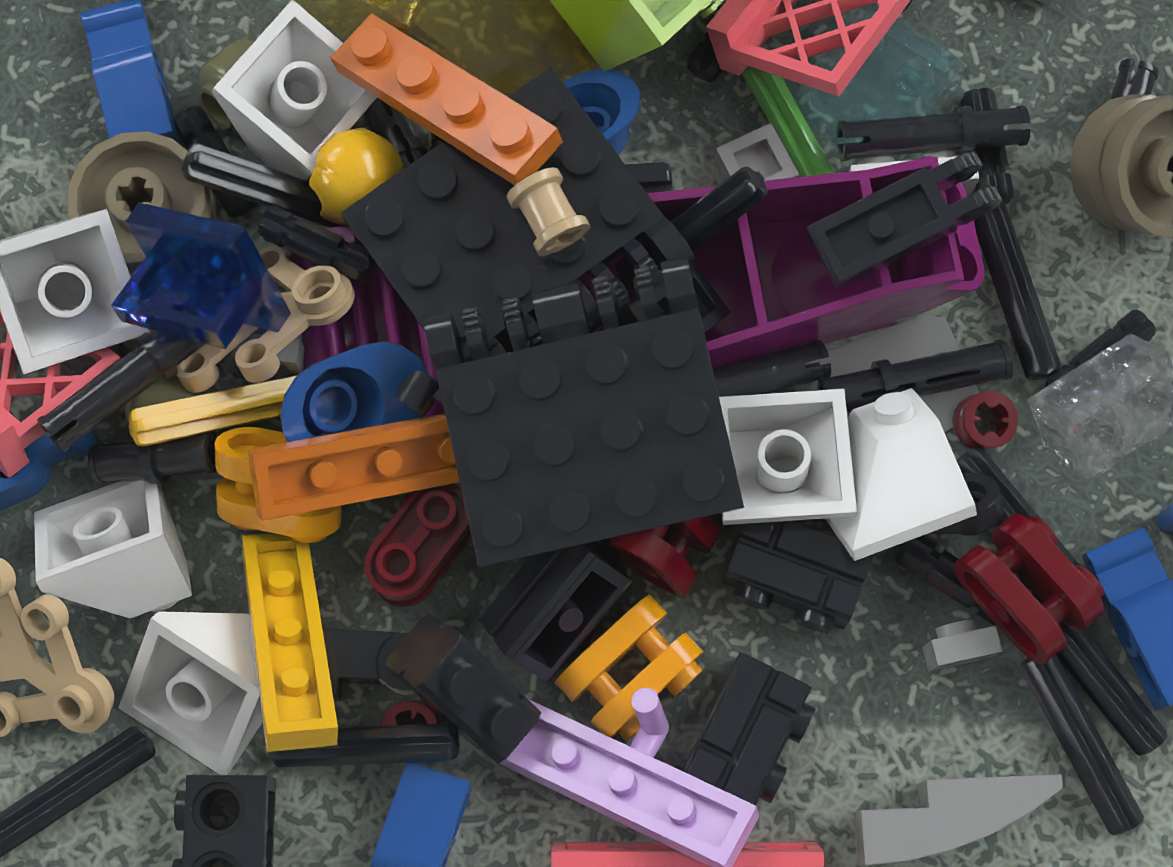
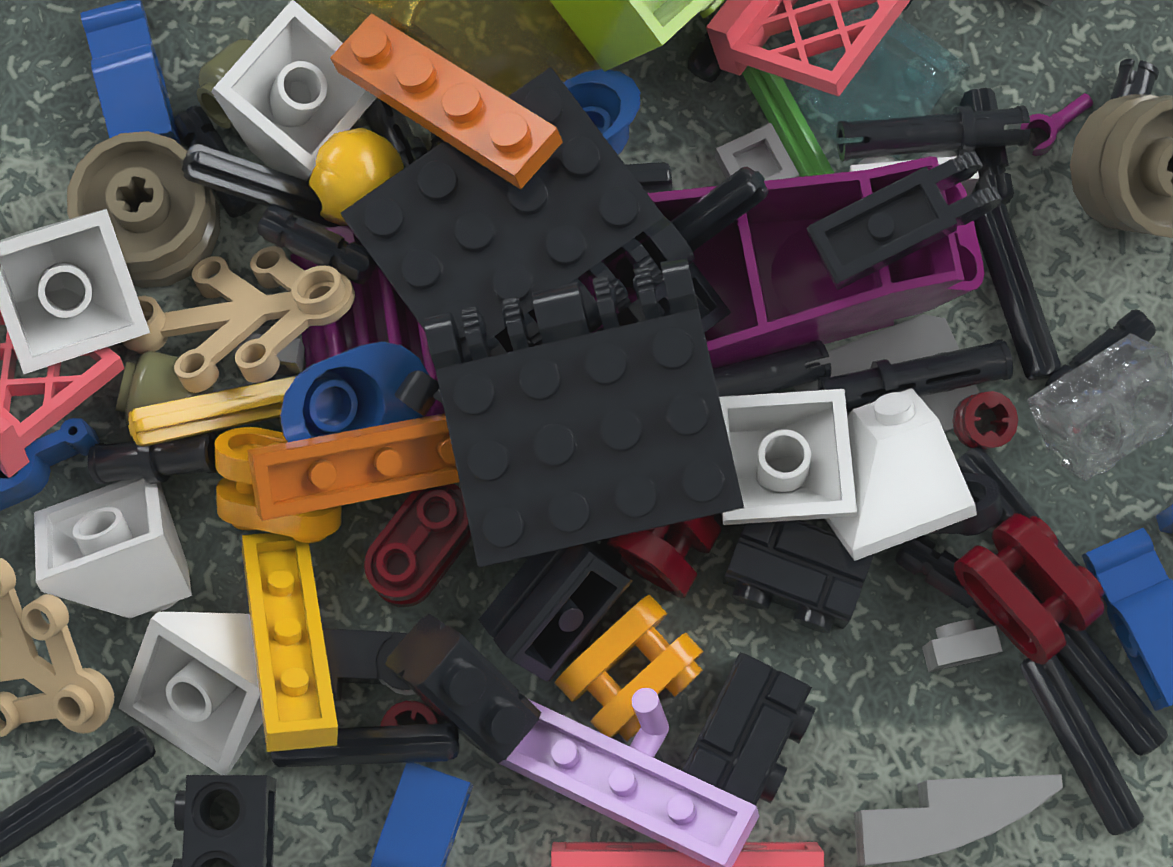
black pin [37,301,222,453] -> none
clear blue bracket [111,202,291,349] -> none
tan bush [506,167,590,256] -> none
none -> magenta hand [1020,93,1093,156]

